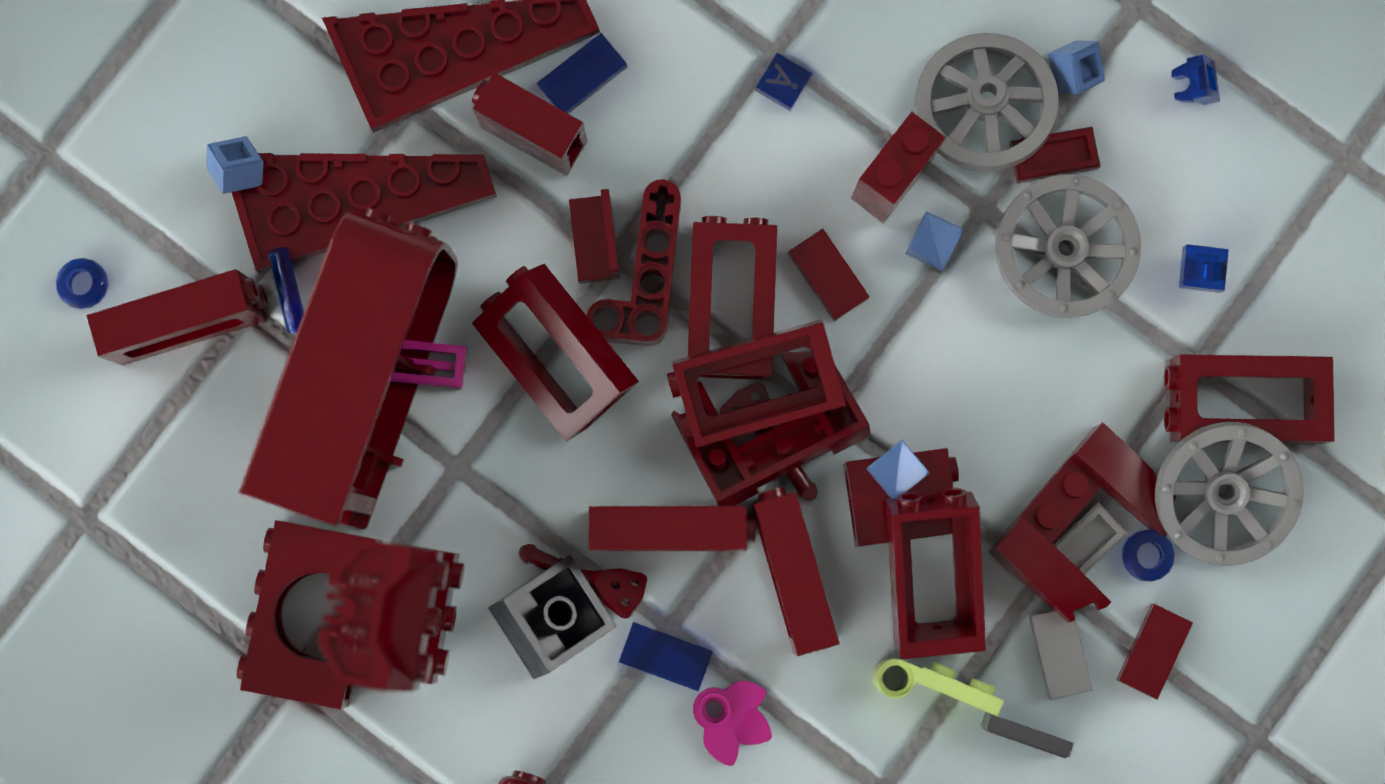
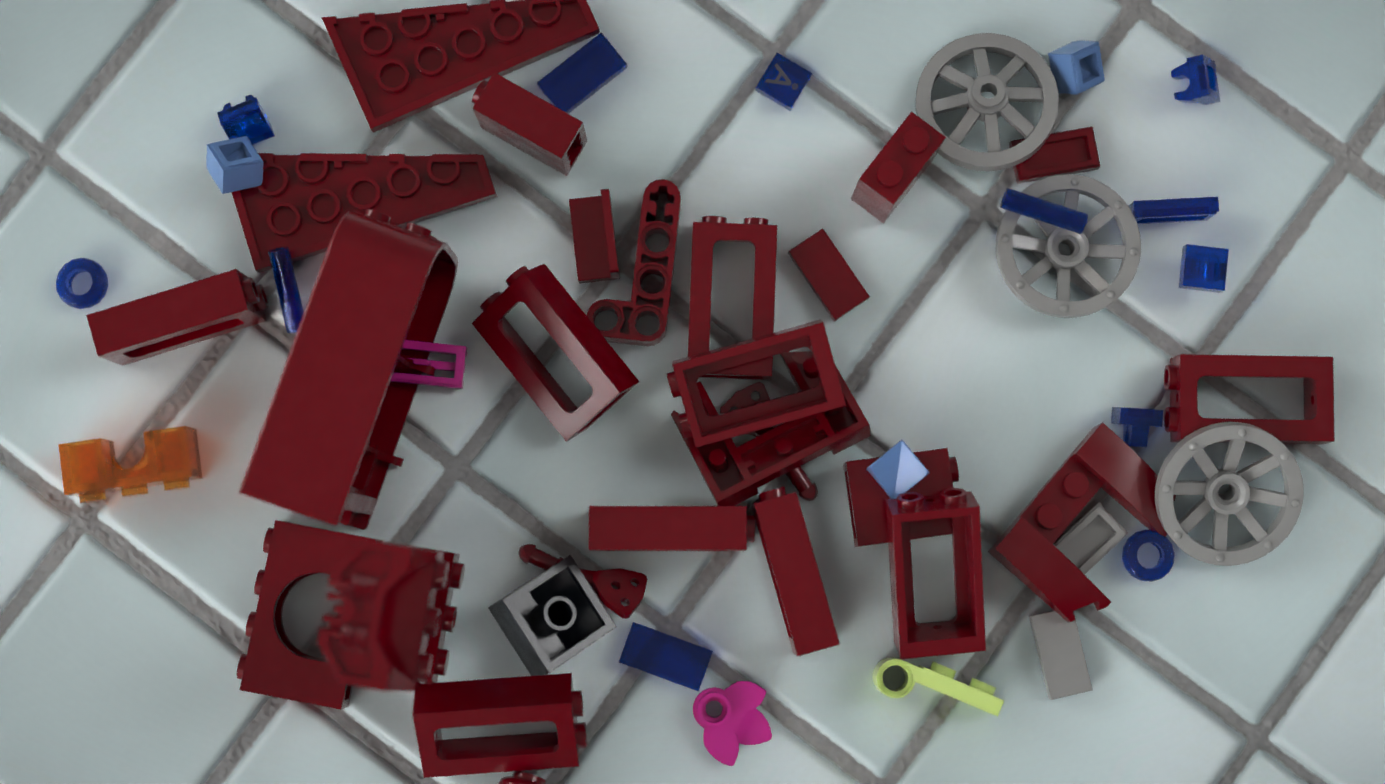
medium blue slope [905,211,964,272] -> none
dark grey tile [981,712,1074,759] -> none
dark red tile [1116,604,1193,700] -> none
none -> clear orange arch [58,426,202,503]
none -> clear blue tile [217,95,275,145]
none -> dark red piece [412,673,587,778]
none -> clear blue piece [1000,188,1088,234]
none -> clear blue tile [1111,407,1163,447]
none -> clear blue tile [1129,197,1219,224]

